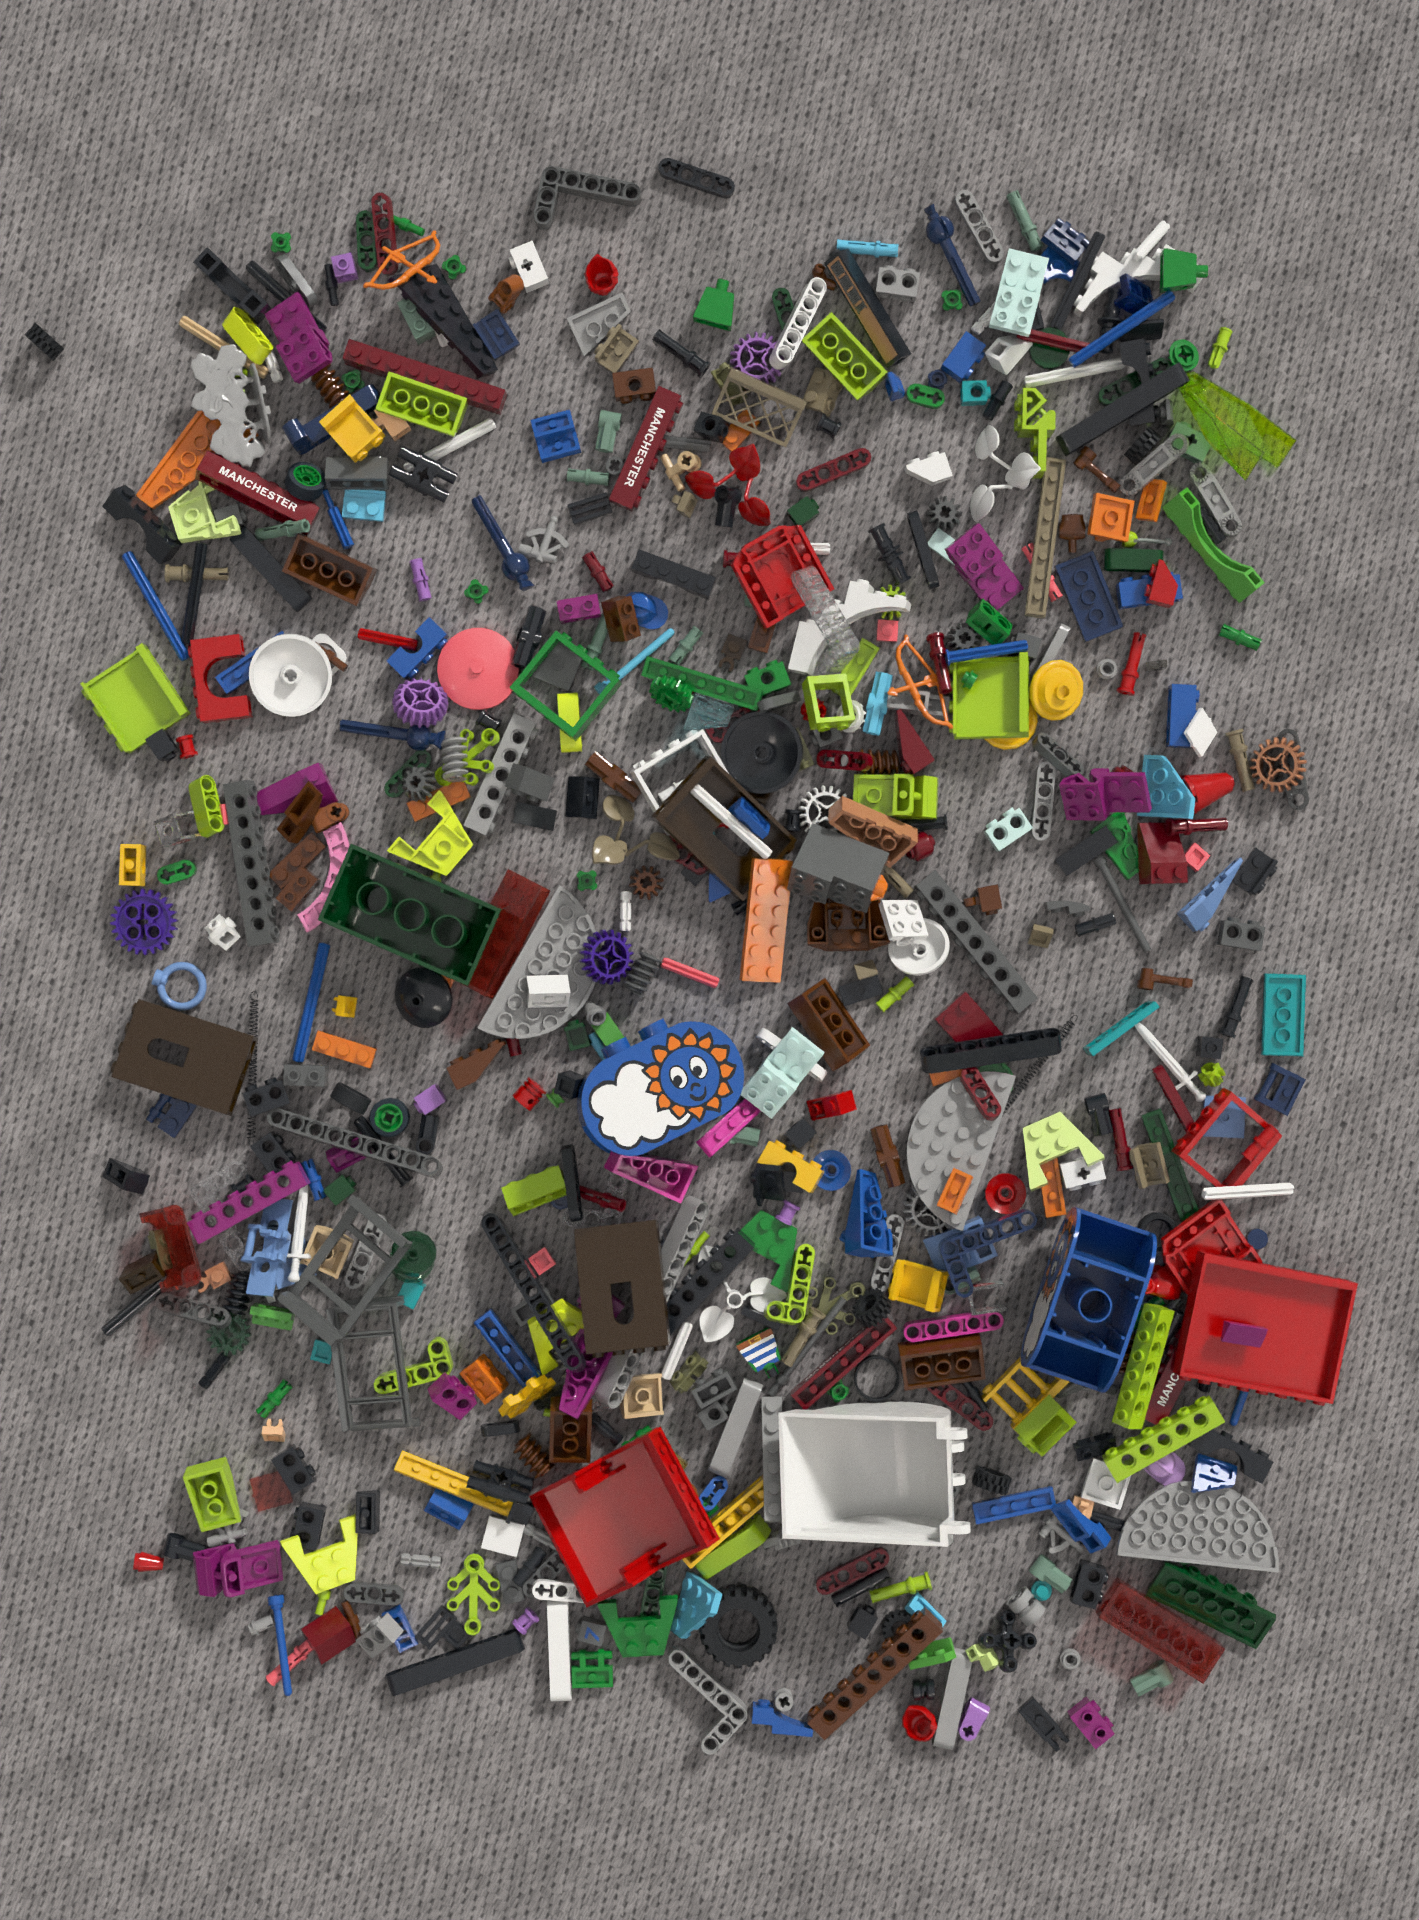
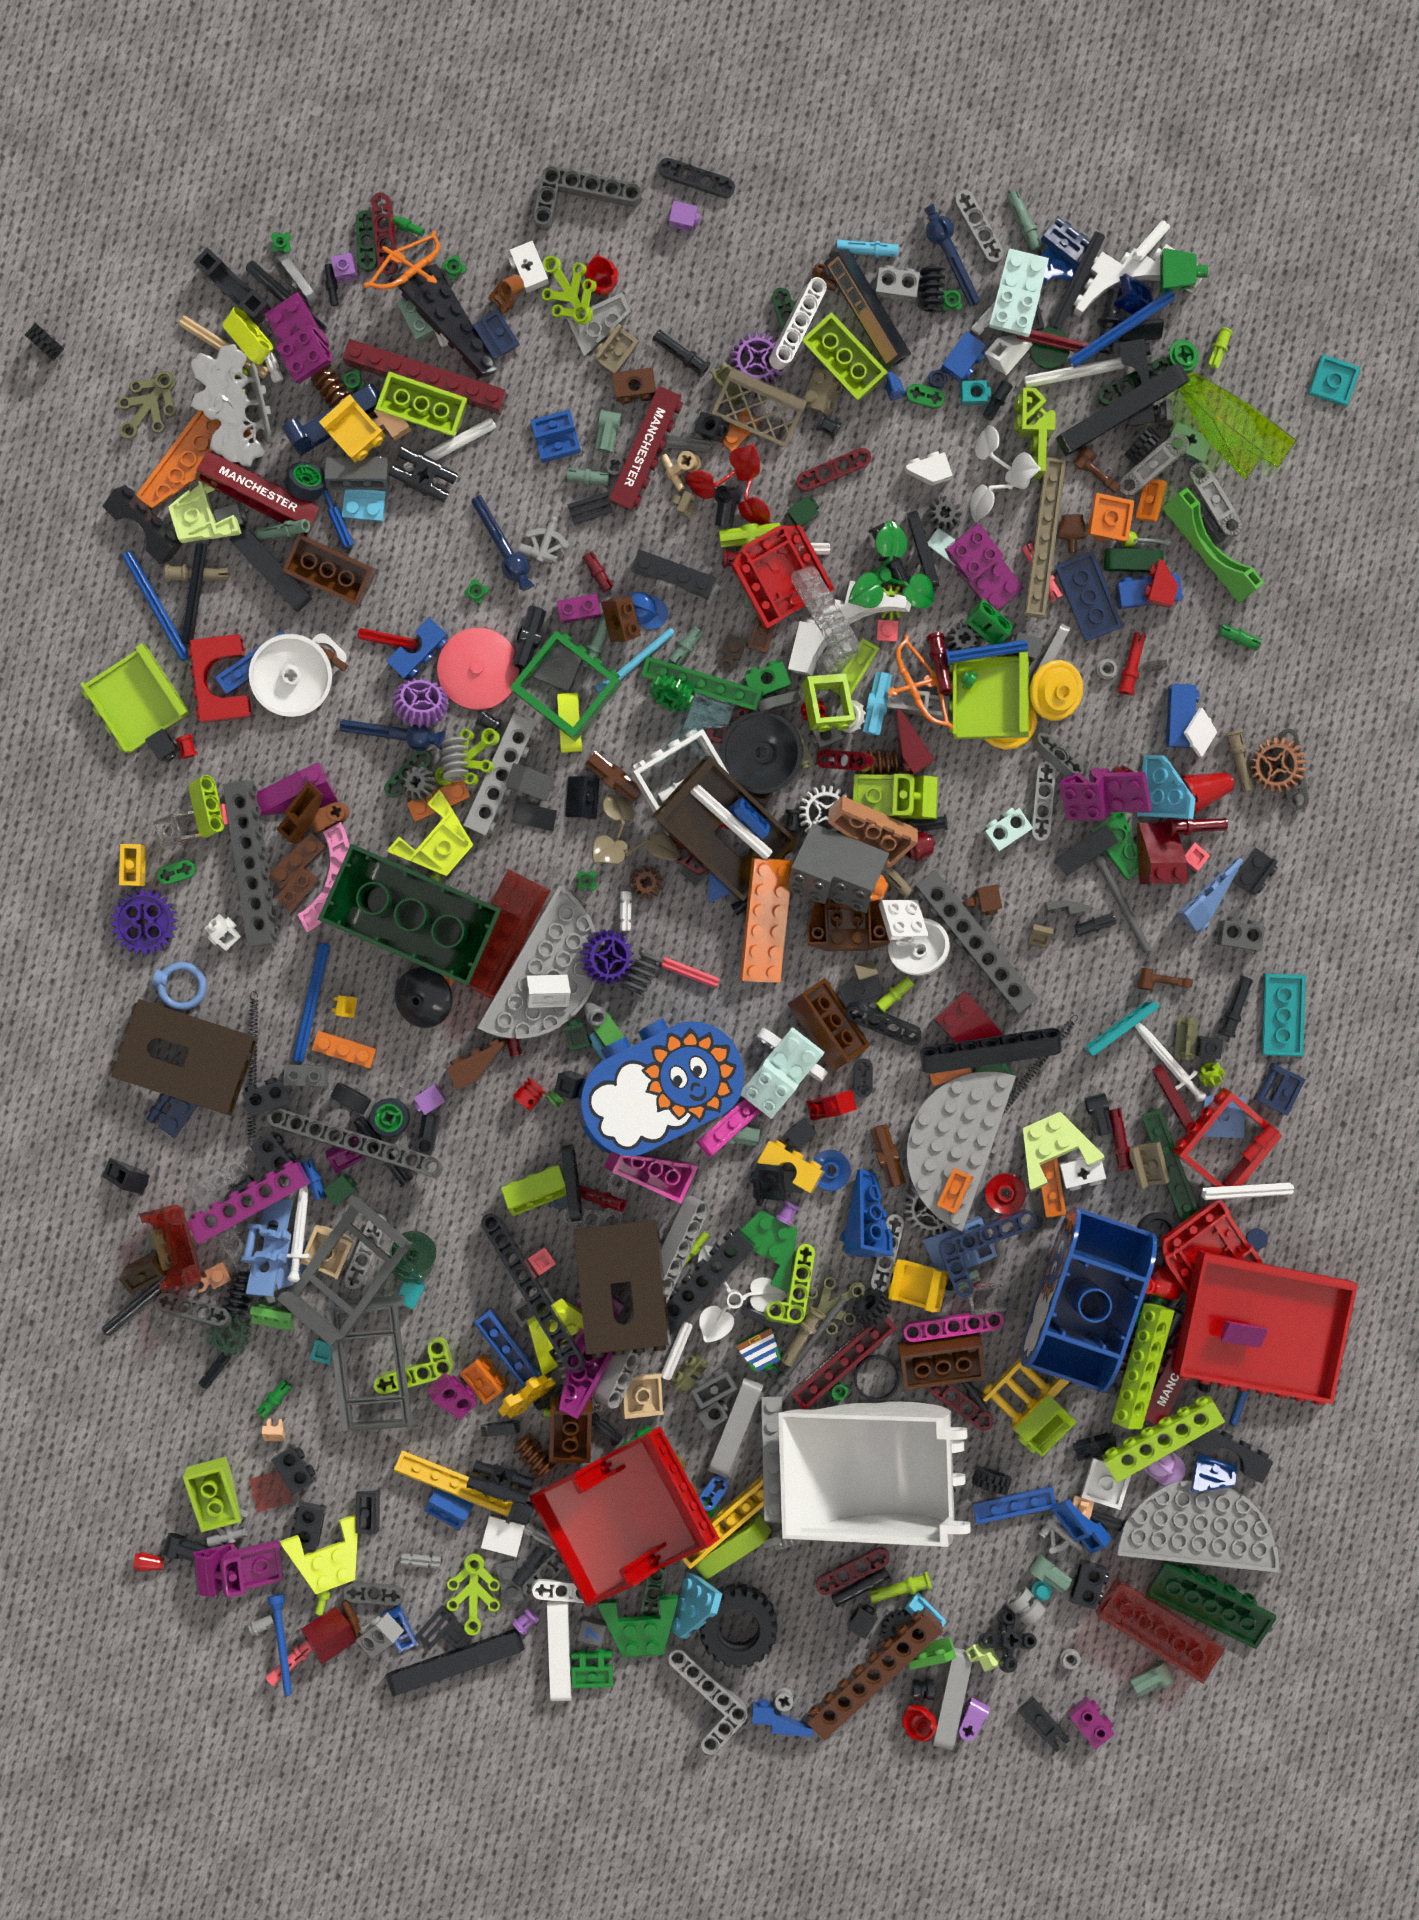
medium lavender pin [409,558,432,602] -> none
green torso [693,278,734,331] -> none
dark red beam [960,1067,1001,1121] -> none
none -> olive plant [118,371,177,440]
none -> lime plant [542,256,596,325]
none -> medium lavender brick [669,201,701,232]
none -> lime piece [719,523,780,549]
none -> black beam [846,1002,922,1046]
none -> green plant [848,521,934,608]
none -> black beam [854,1058,873,1097]
none -> black piece [918,266,946,313]
none -> olive hinge [1174,1017,1198,1059]
none -> teal tile [1308,354,1361,407]

